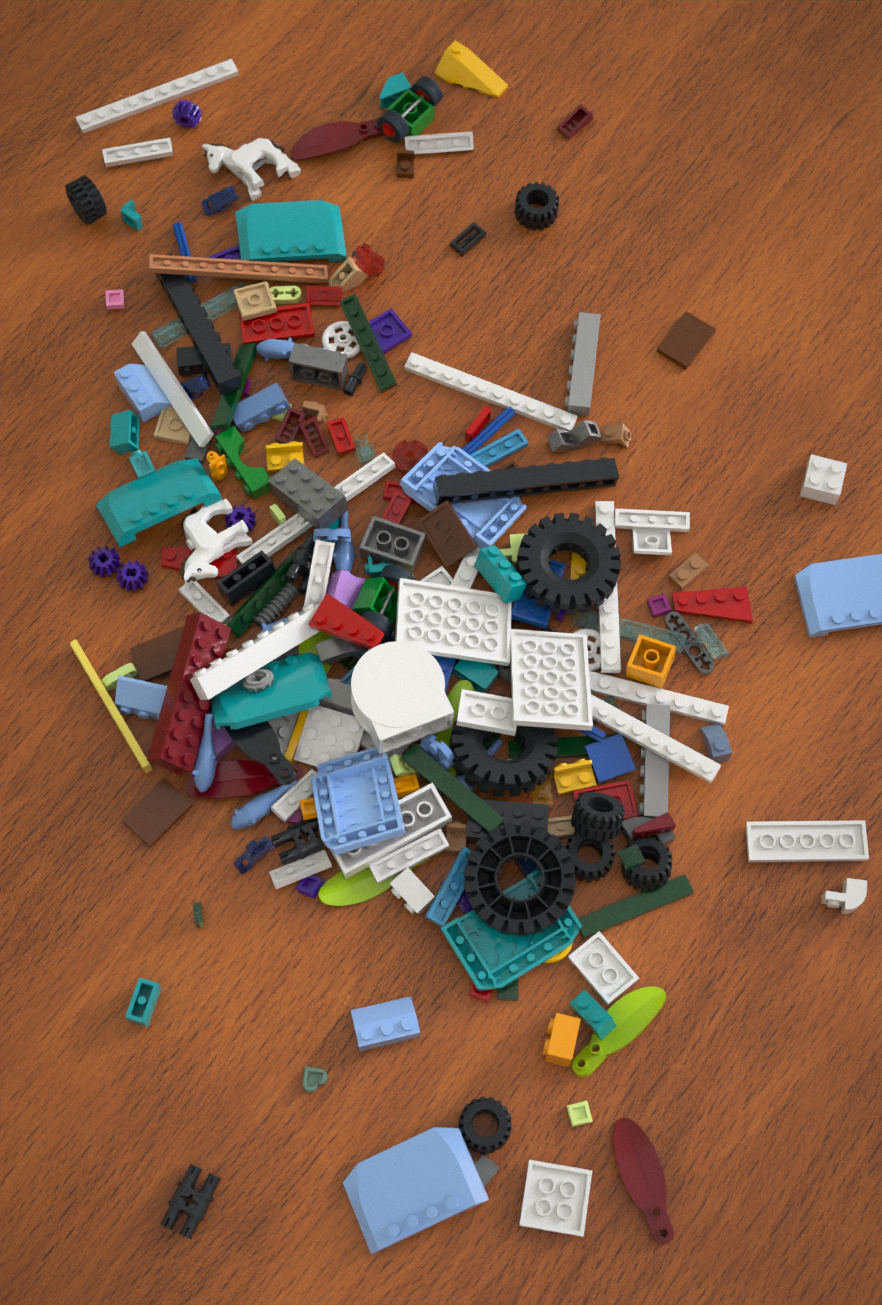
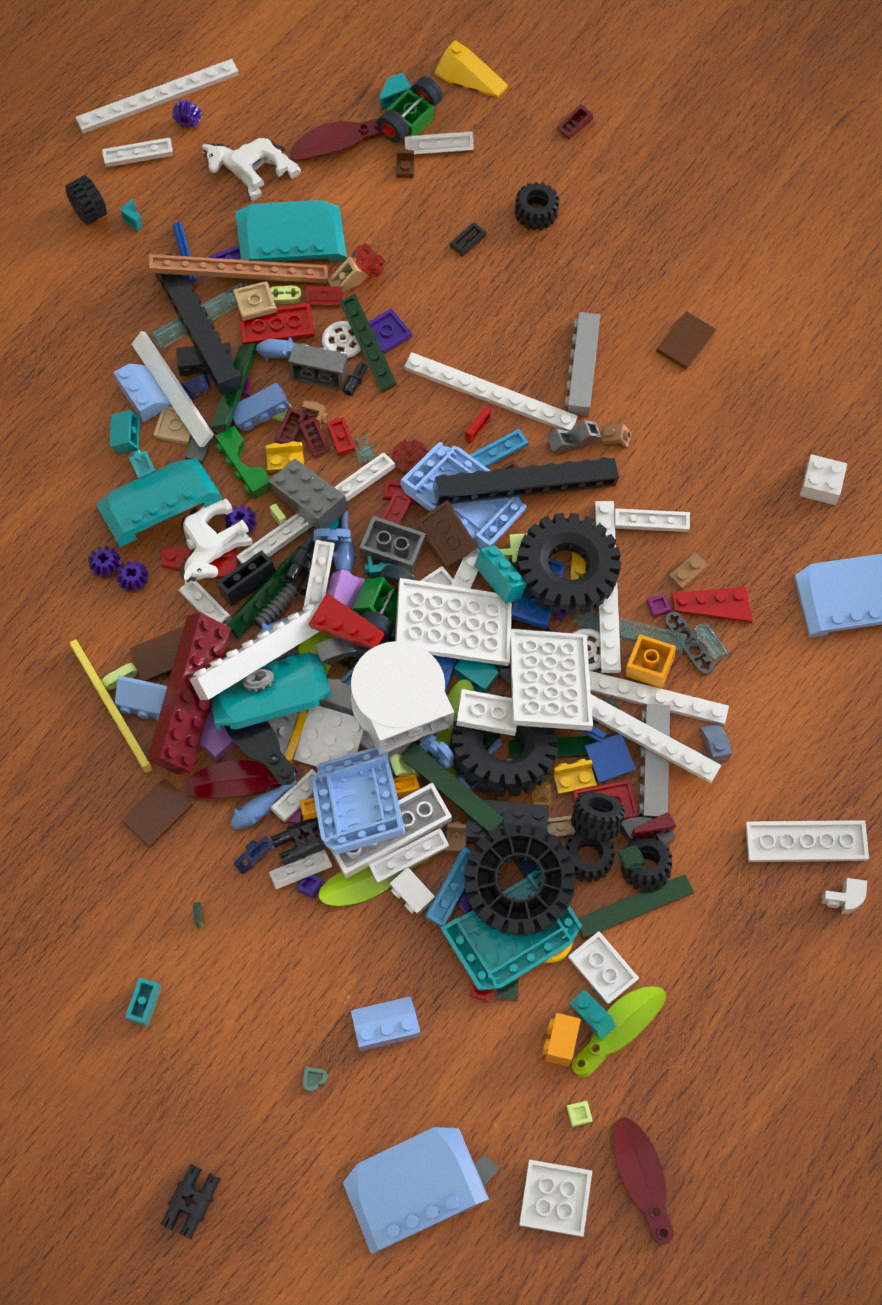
bright pink plate [106,289,125,310] -> none
medium blue piece [191,714,218,792] -> none
clear blue piece [201,186,239,216] -> none
light orange hinge [206,451,228,483] -> none
black tyre [458,1097,512,1154] -> none
blue axle [462,407,515,455] -> none
white slope [632,529,672,555] -> none

